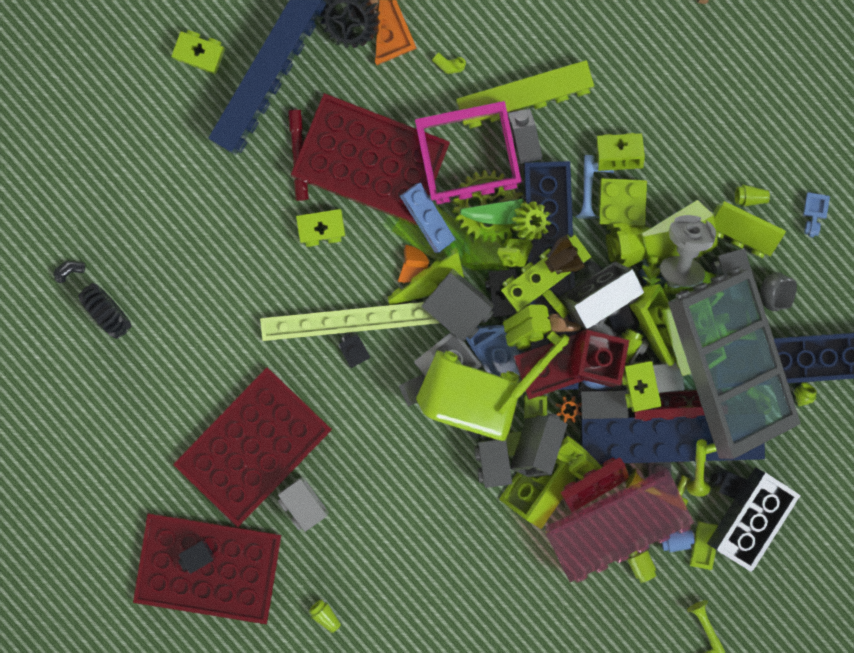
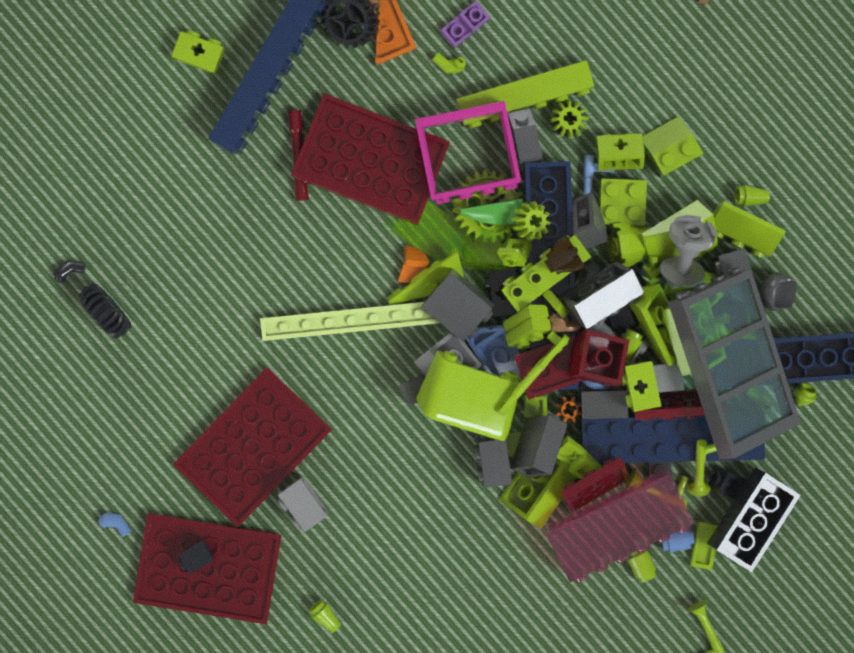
lime brick [296,209,346,247] -> none
black bracket [338,332,371,368] -> none
medium blue plate [400,183,456,253] -> none
medium blue plate [803,193,830,237] -> none
none -> medium blue arm [98,512,132,537]
none -> medium lavender slope [439,1,490,49]
none -> lime gear [550,100,589,139]
none -> dark grey slope [572,192,607,249]
none -> lime slope [643,116,703,177]

